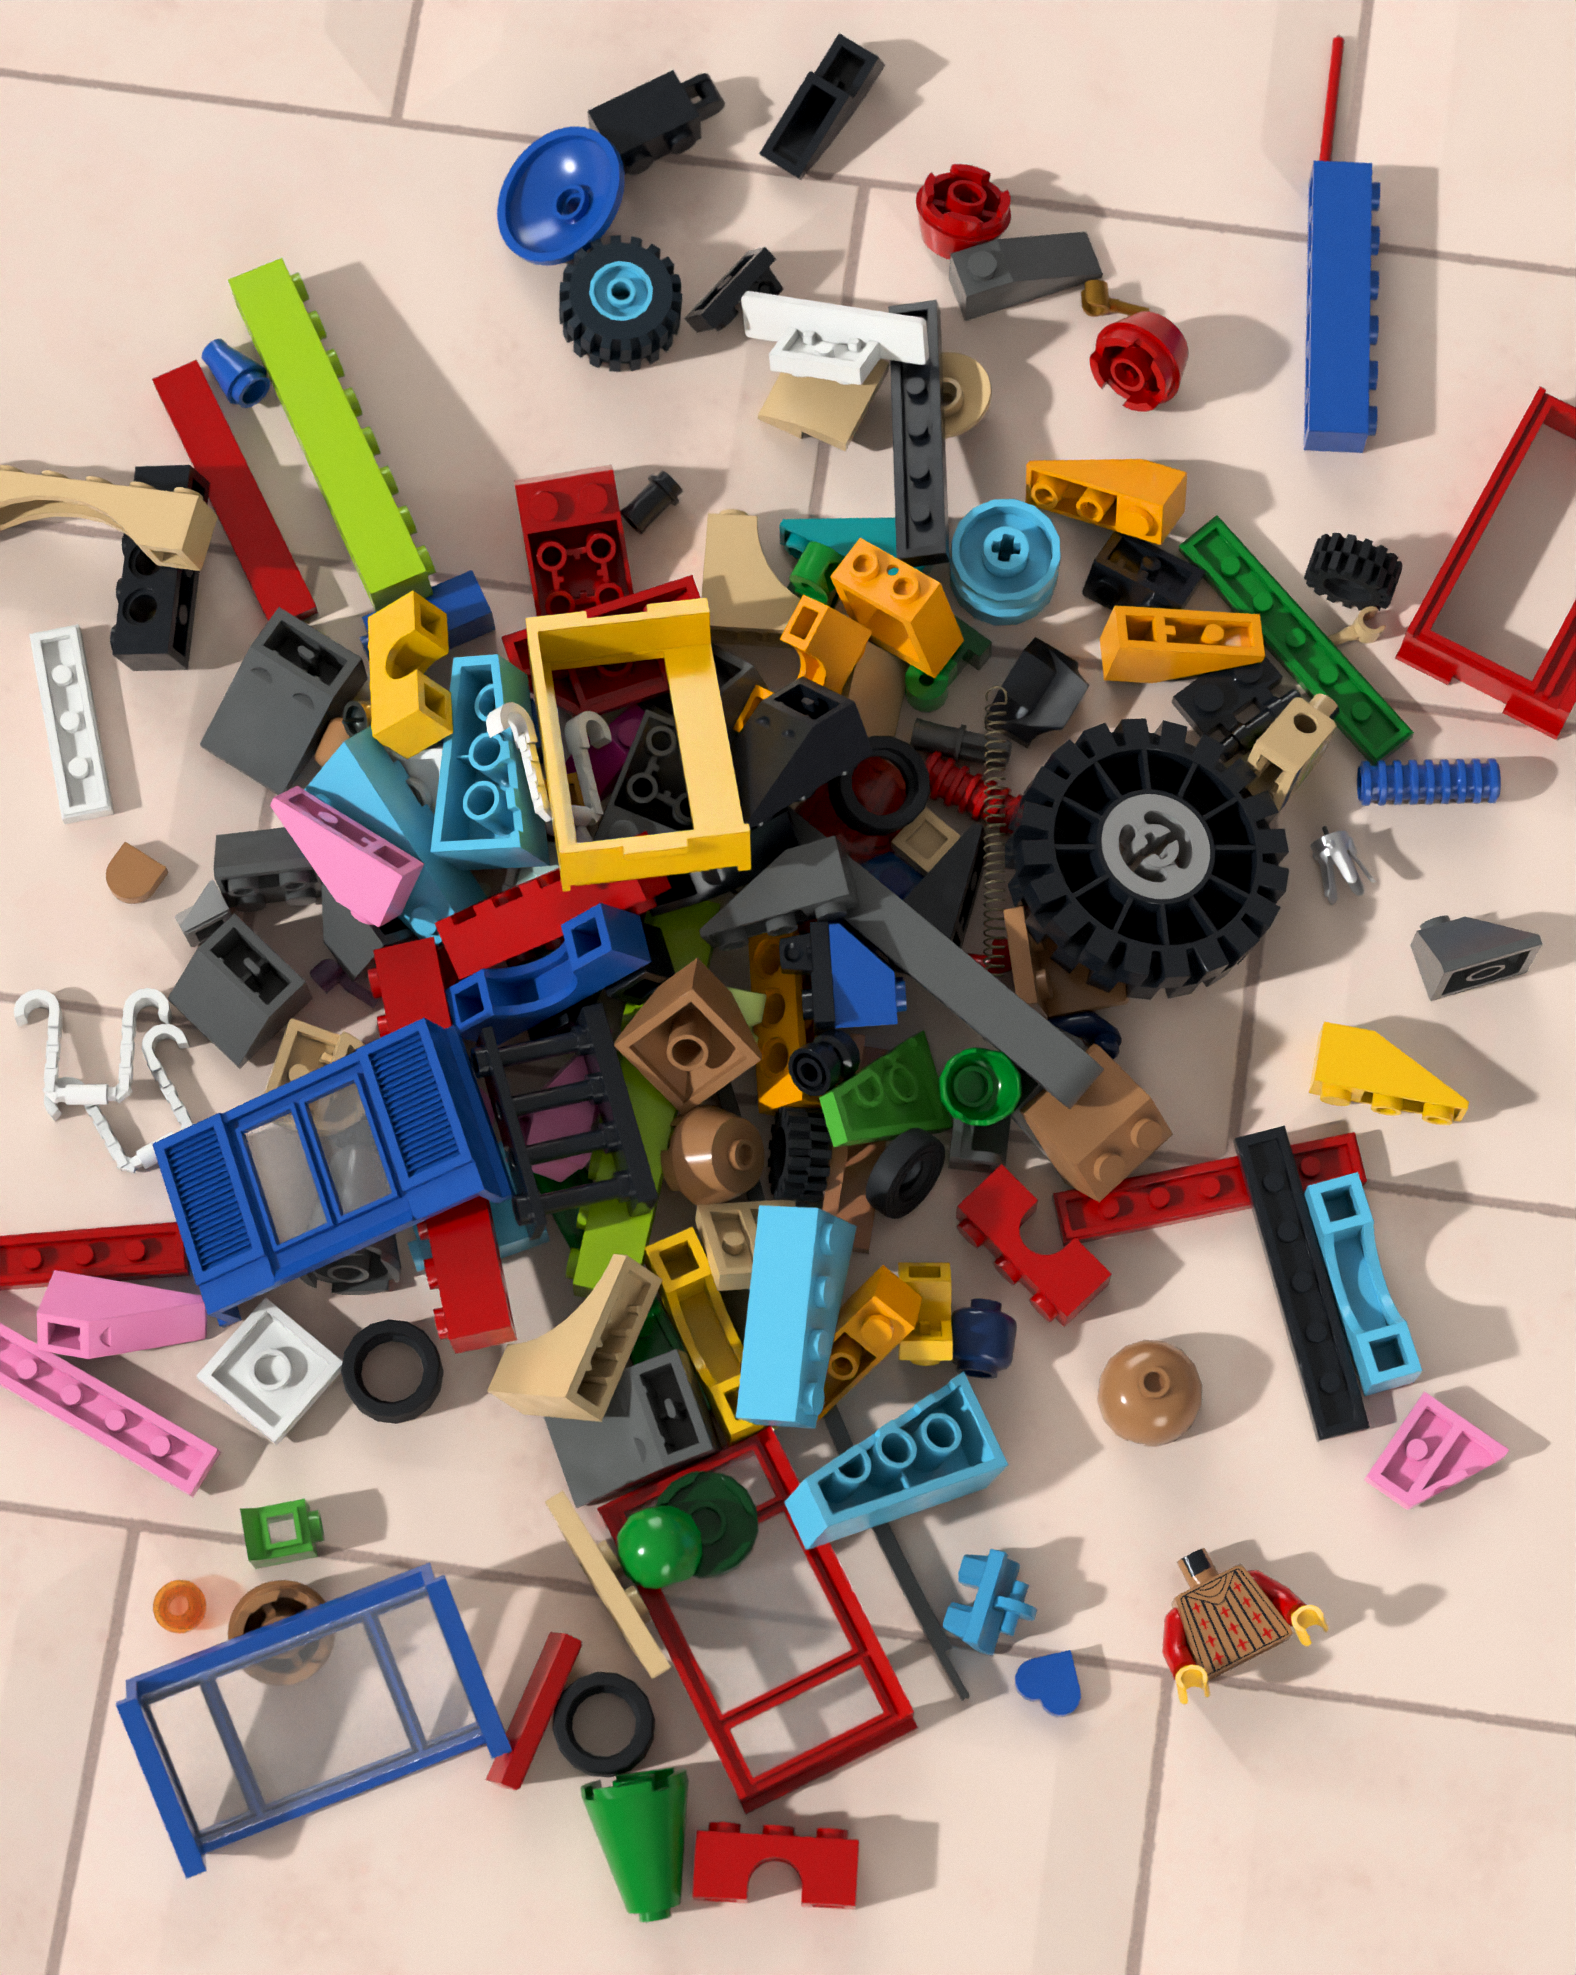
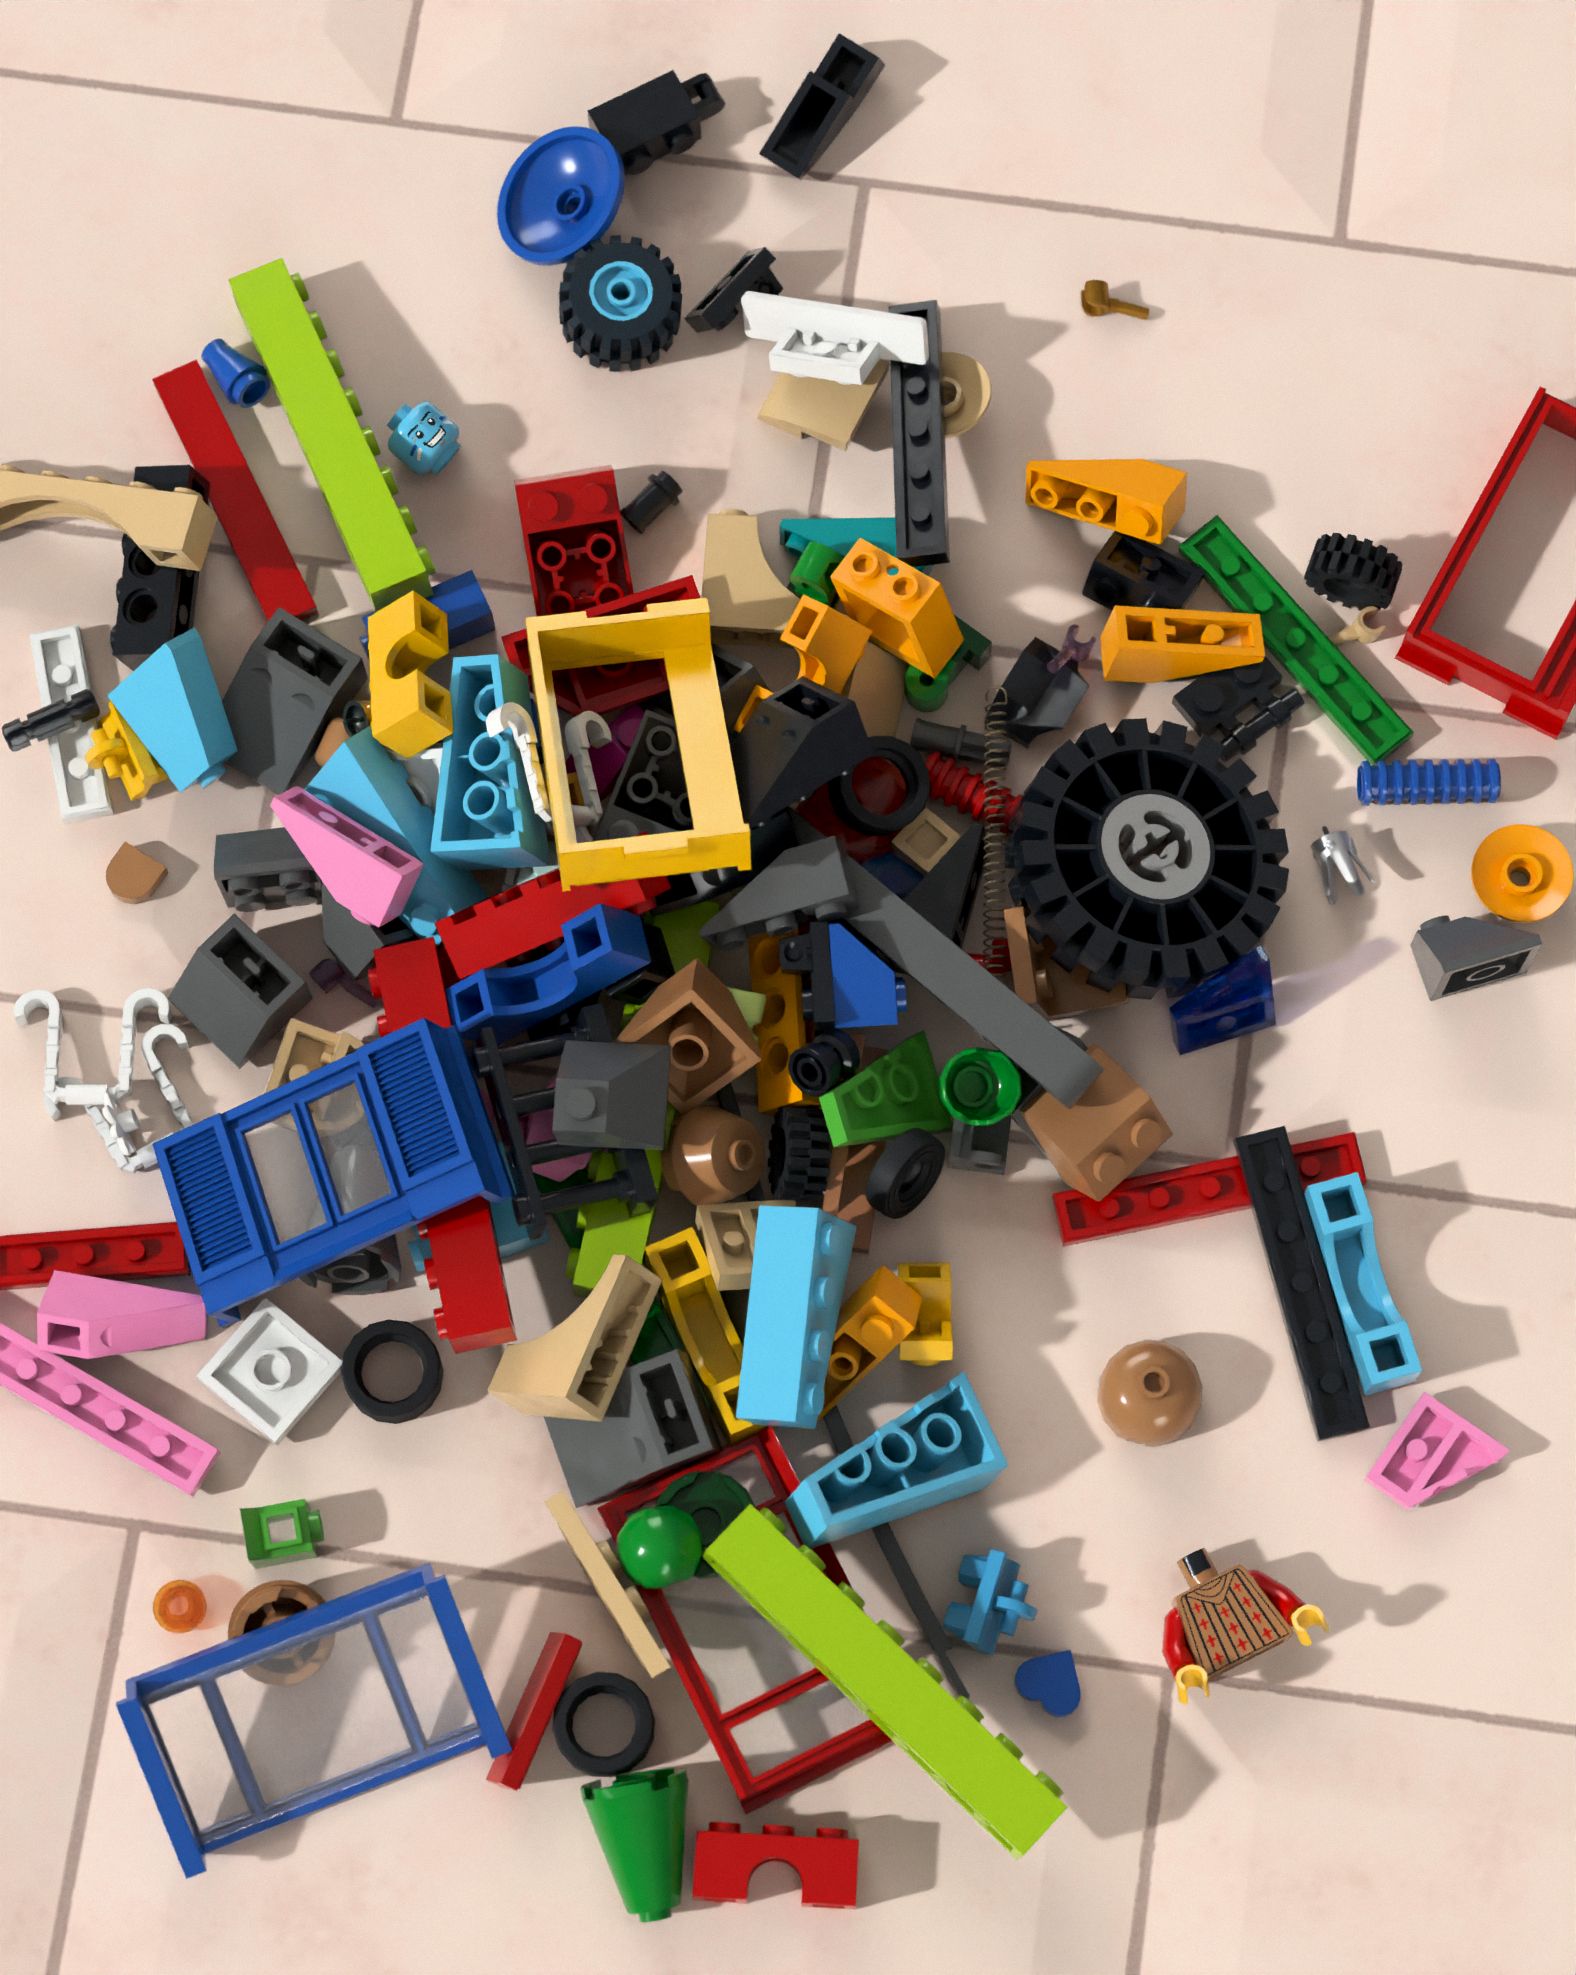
light grey slope [175,880,232,947] -> none
red cone [916,164,1011,260] -> none
dark grey slope [949,232,1103,321] -> none
dark blue head [949,1299,1017,1379] -> none
medium azure wheel [950,499,1061,626] -> none
red arch [956,1164,1112,1327] -> none
dark blue arm [1047,1011,1122,1059] -> none
red cone [1089,311,1189,412] -> none
tan torso [1246,694,1340,816] -> none
blue brick [1304,161,1381,453] -> none
yellow slope [1309,1022,1469,1125] -> none
red axle [1319,34,1345,161] -> none
none -> black axle [1,689,100,752]
none -> yellow hips [85,700,169,801]
none -> white plant [103,1092,140,1156]
none -> medium azure slope [107,628,238,793]
none -> medium azure head [387,402,462,475]
none -> dark grey slope [552,1040,671,1150]
none -> lime brick [702,1504,1068,1860]
none -> hand [1047,624,1096,673]
none -> clear blue wing [1169,945,1276,1055]
none -> light orange dish [1471,824,1574,923]

